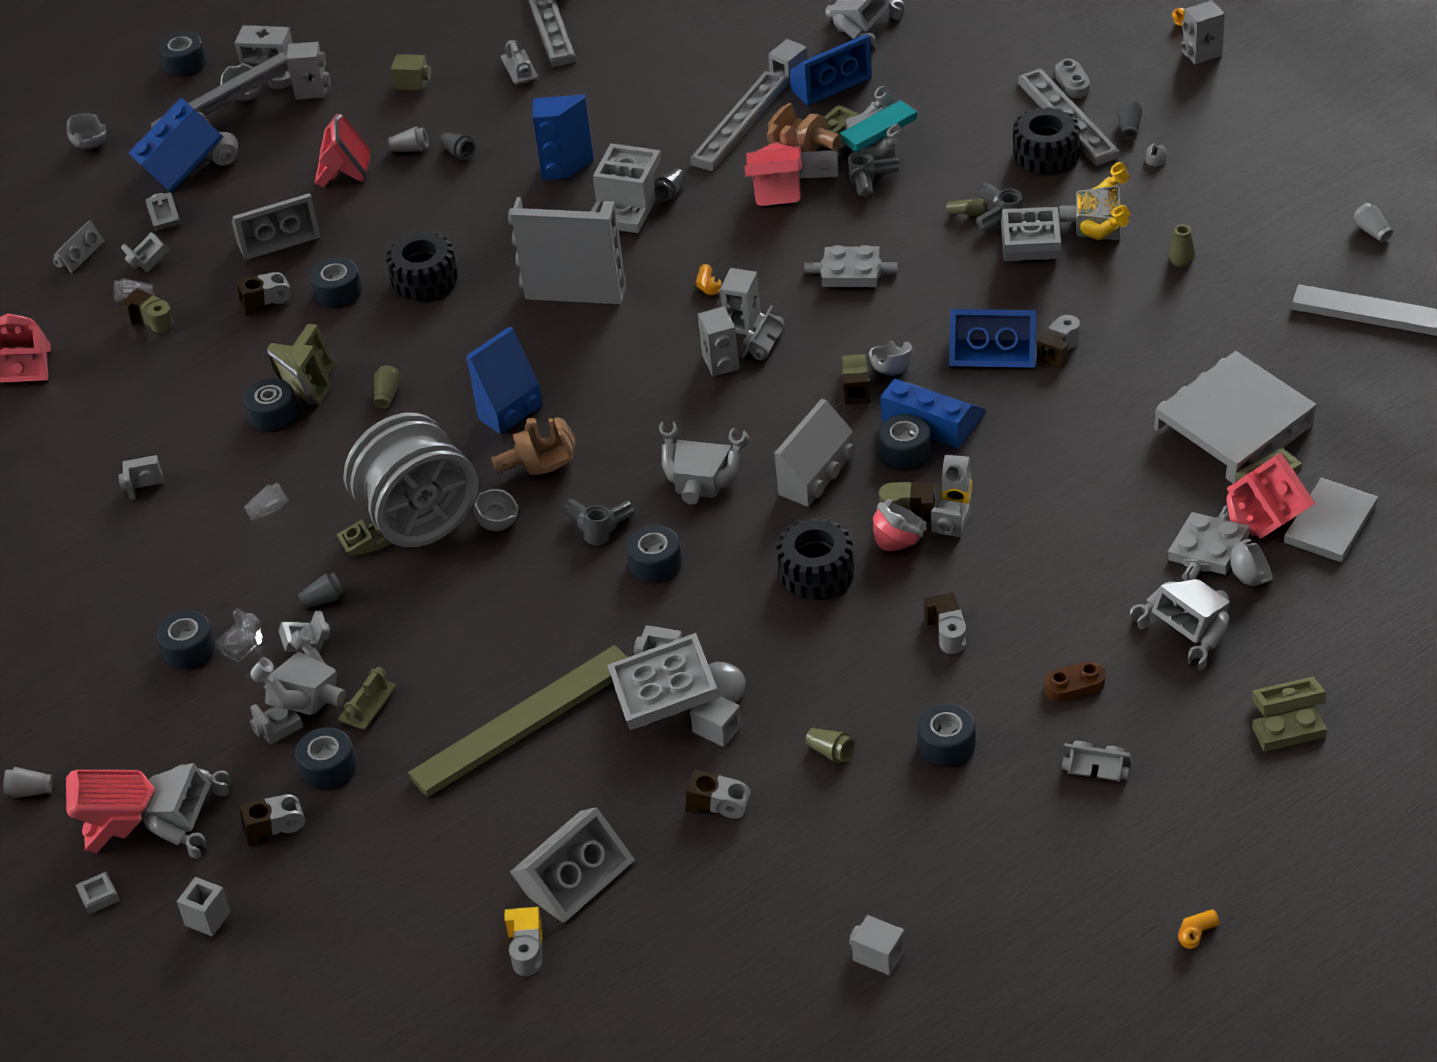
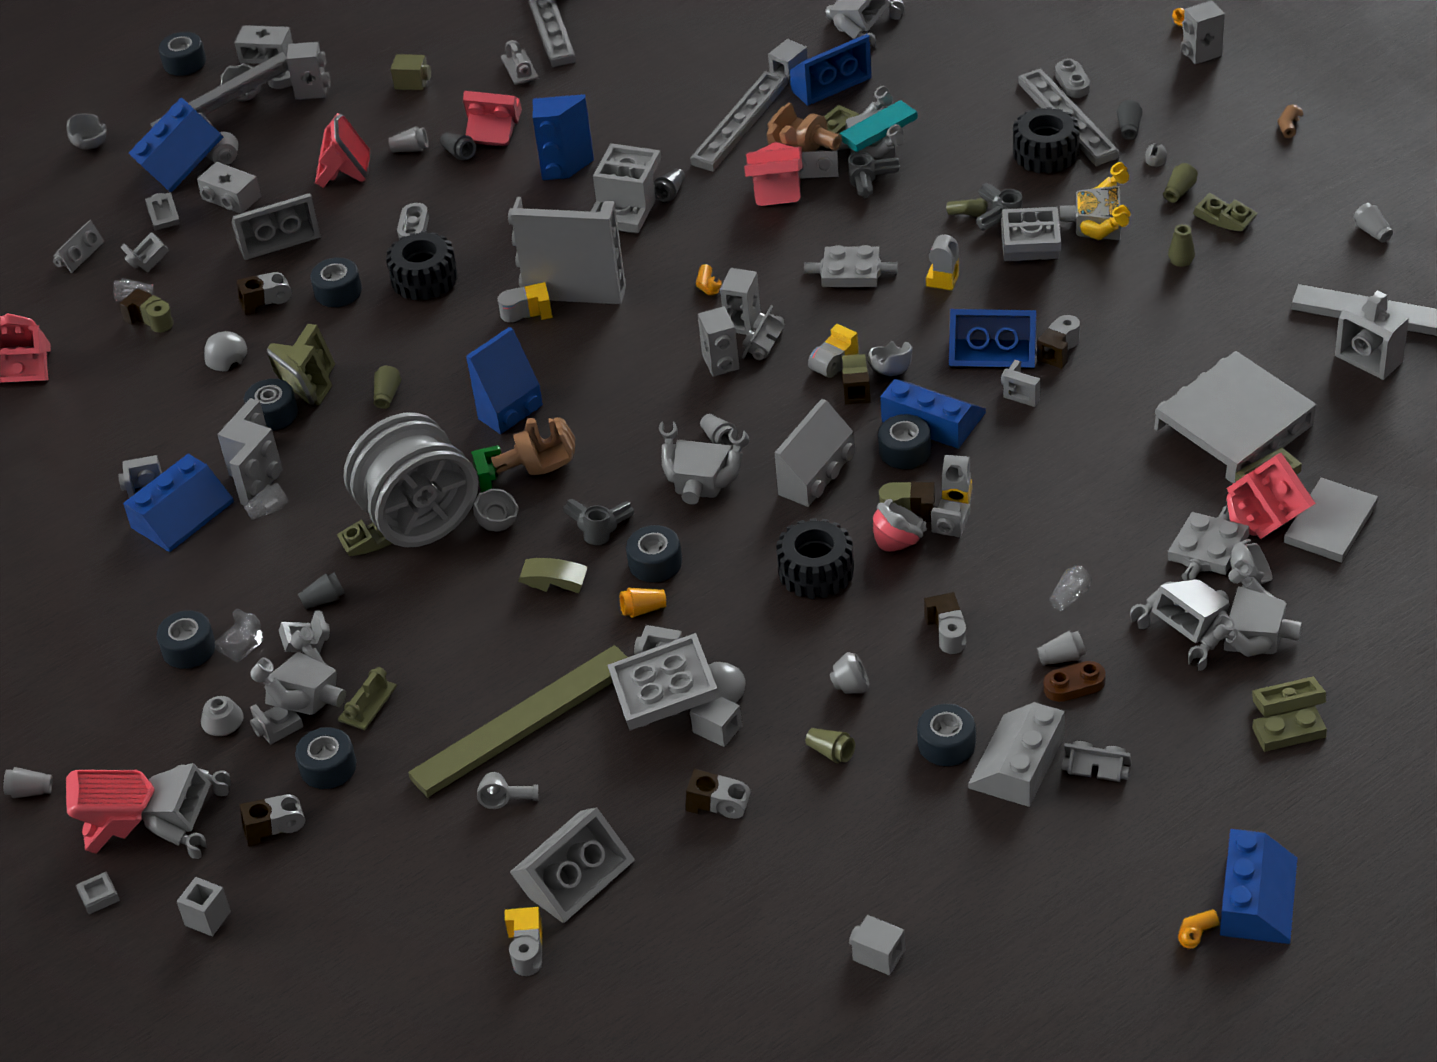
none -> blue slope [123,454,234,552]
none -> light grey brick [197,162,261,214]
none -> light grey cone [201,696,243,736]
none -> light grey hair [204,331,247,371]
none -> light grey bracket [217,398,283,507]
none -> light grey plate [397,203,429,240]
none -> coral piece [463,91,522,146]
none -> green bracket [471,445,502,493]
none -> light grey bar [477,772,538,809]
none -> leg [498,282,552,322]
none -> olive slope [518,558,588,594]
none -> light orange cone [620,587,666,618]
none -> light grey cone [700,414,738,447]
none -> leg [808,324,859,378]
none -> light grey cone [830,652,869,694]
none -> light grey leg [926,235,959,290]
none -> light grey slope [968,702,1065,807]
none -> light grey bracket [1001,360,1040,407]
none -> light grey cone [1037,631,1086,666]
none -> clear cone [1049,565,1092,610]
none -> olive cone [1163,163,1198,203]
none -> olive slope [1193,192,1258,231]
none -> light grey torso [1213,559,1302,657]
none -> blue slope [1220,829,1297,944]
none -> medium nougat arm [1278,104,1303,138]
none -> light grey hinge [1335,290,1409,380]

